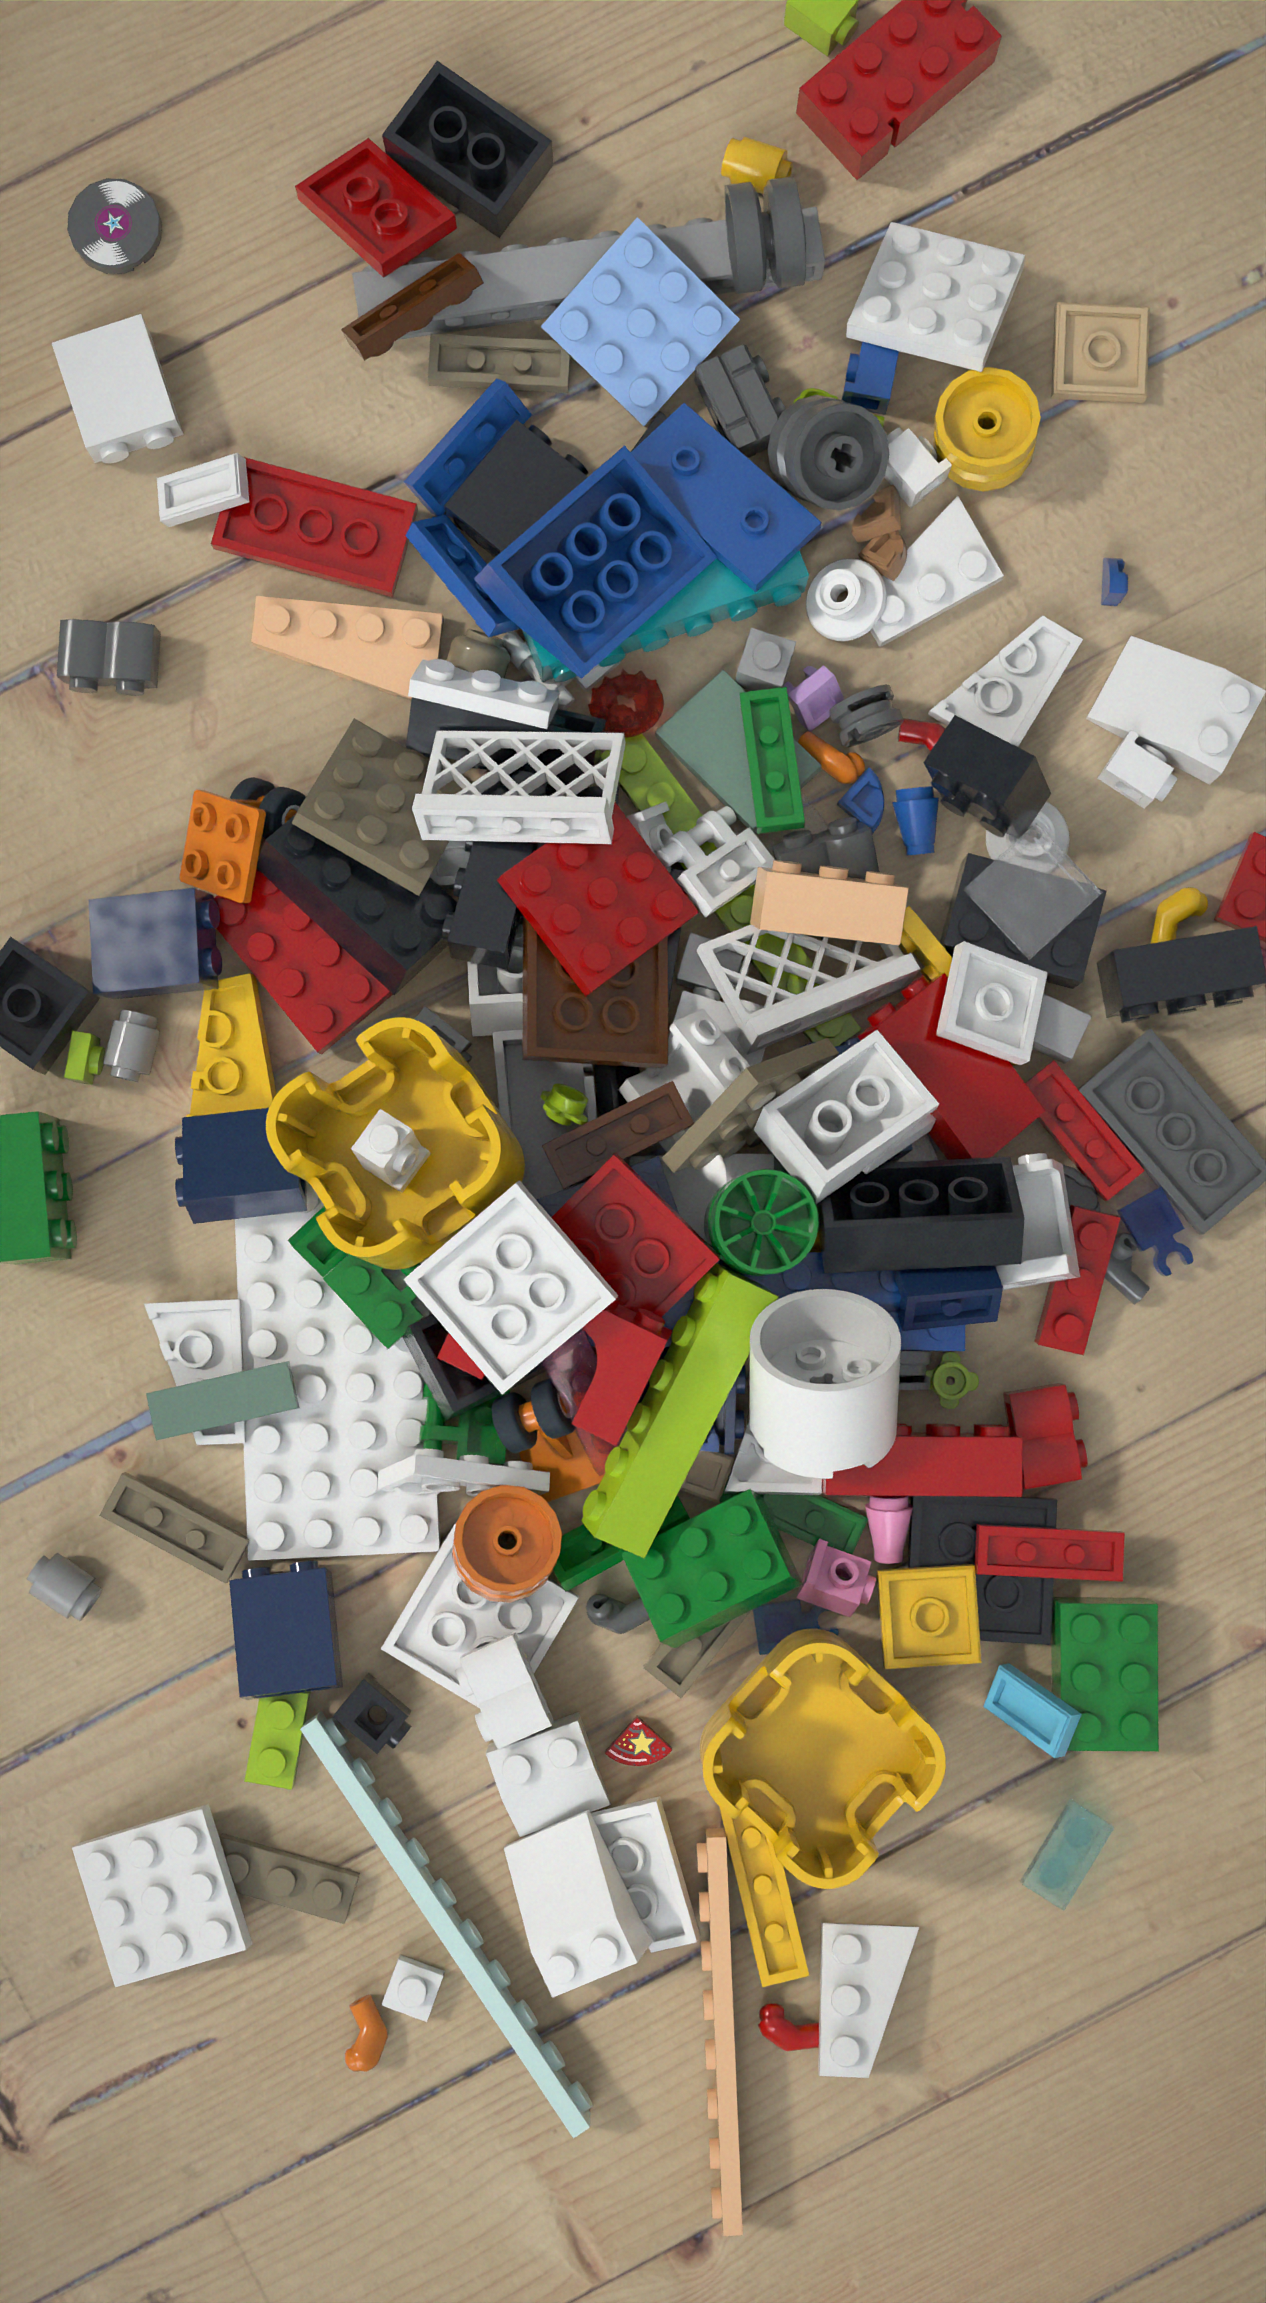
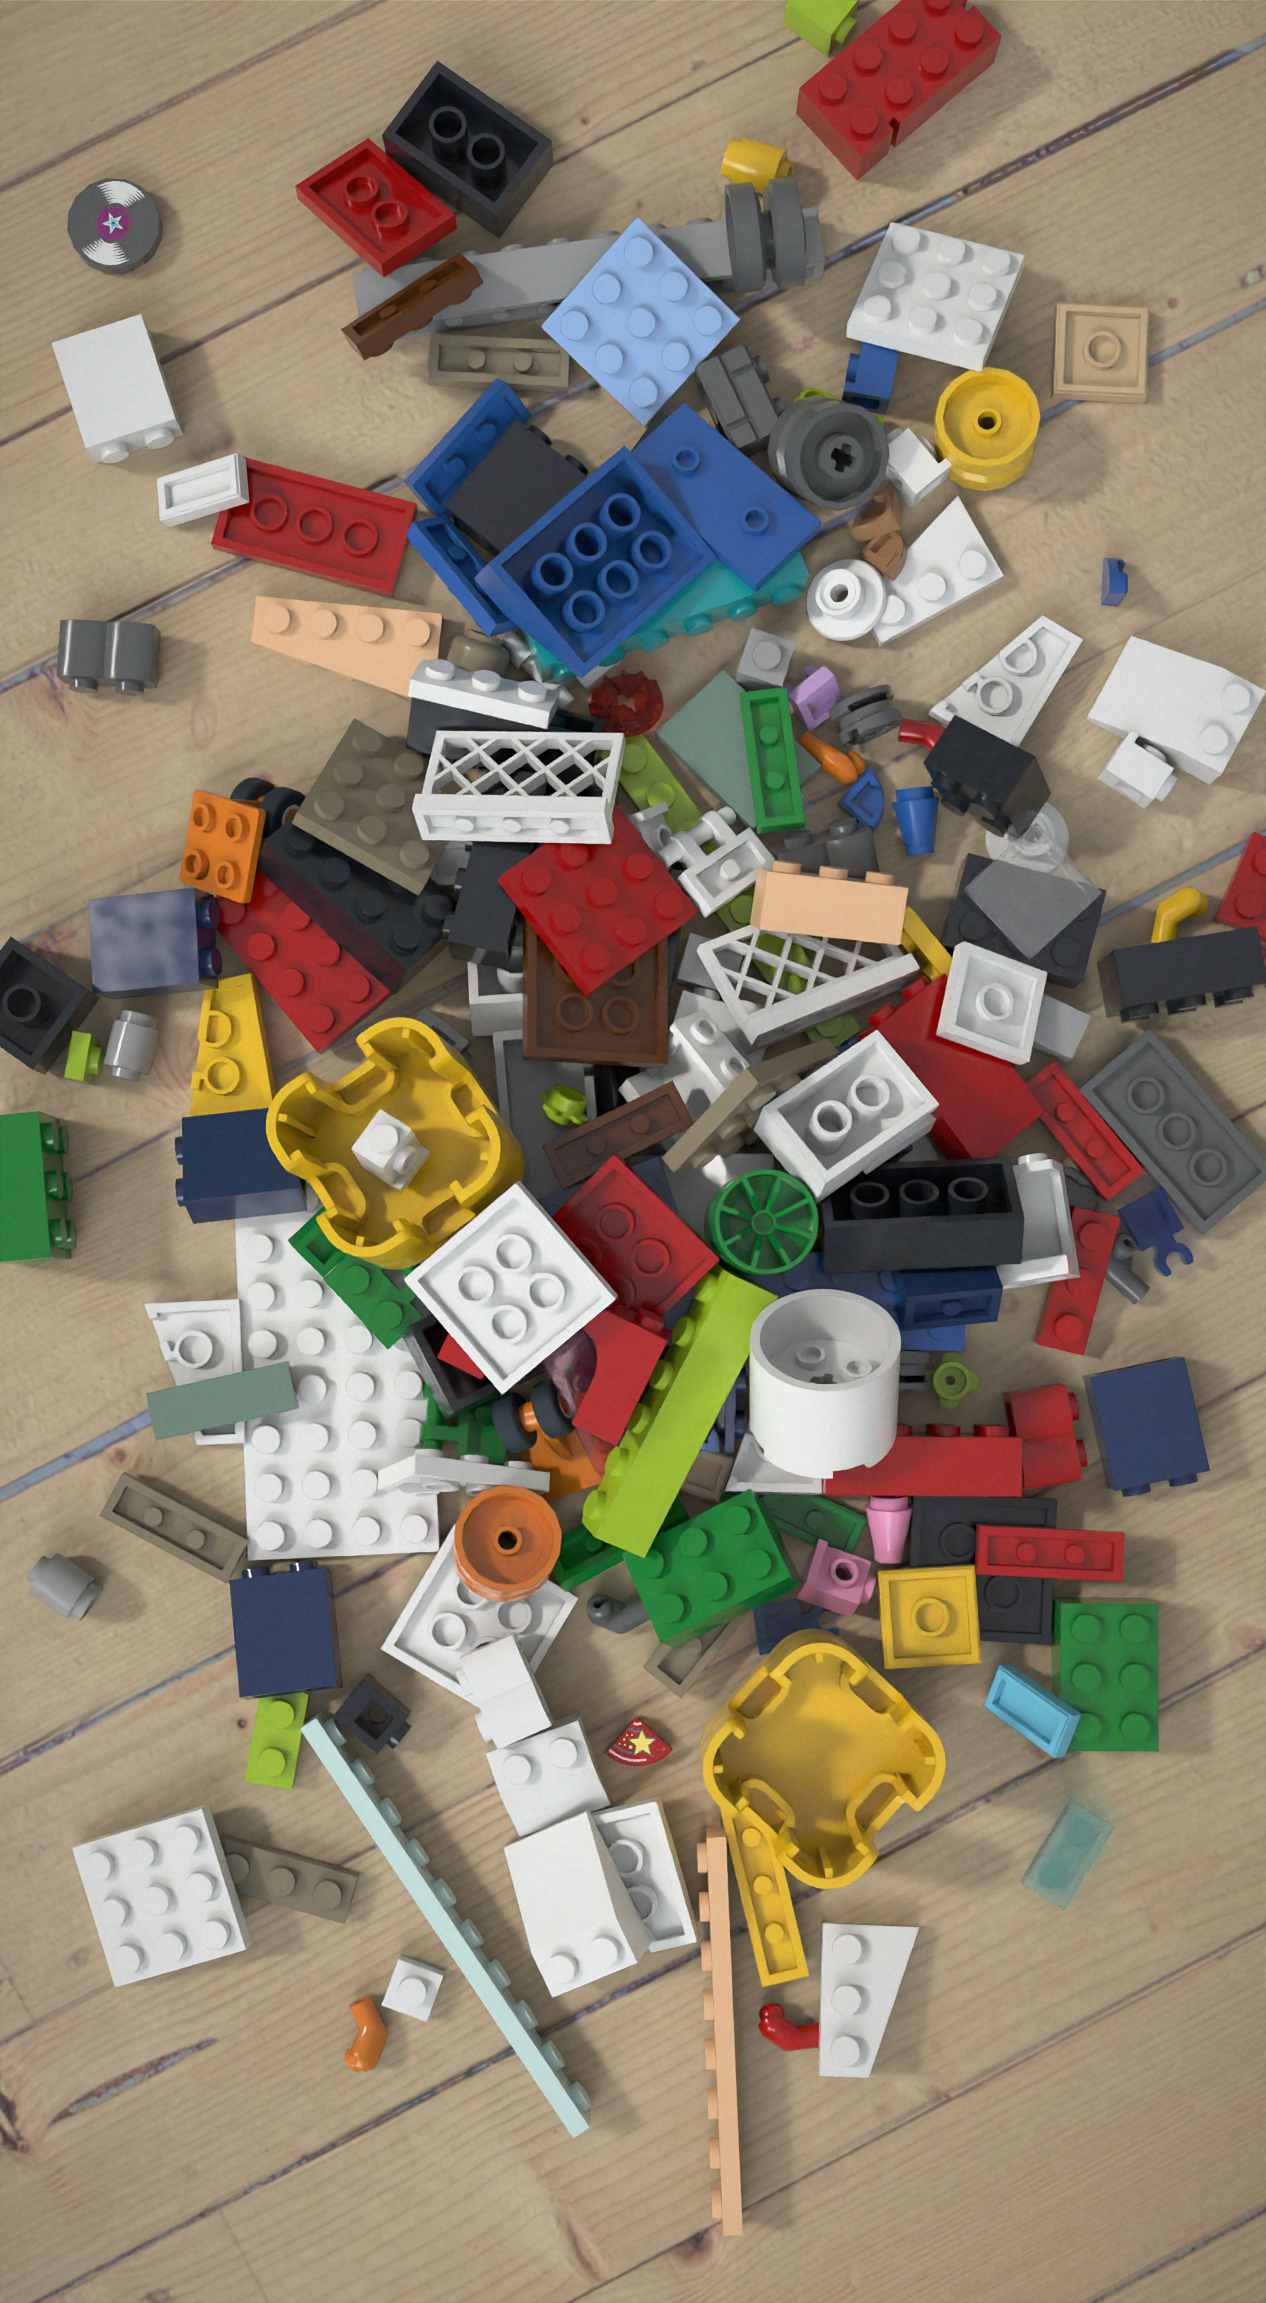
none -> dark blue brick [1083,1356,1210,1497]

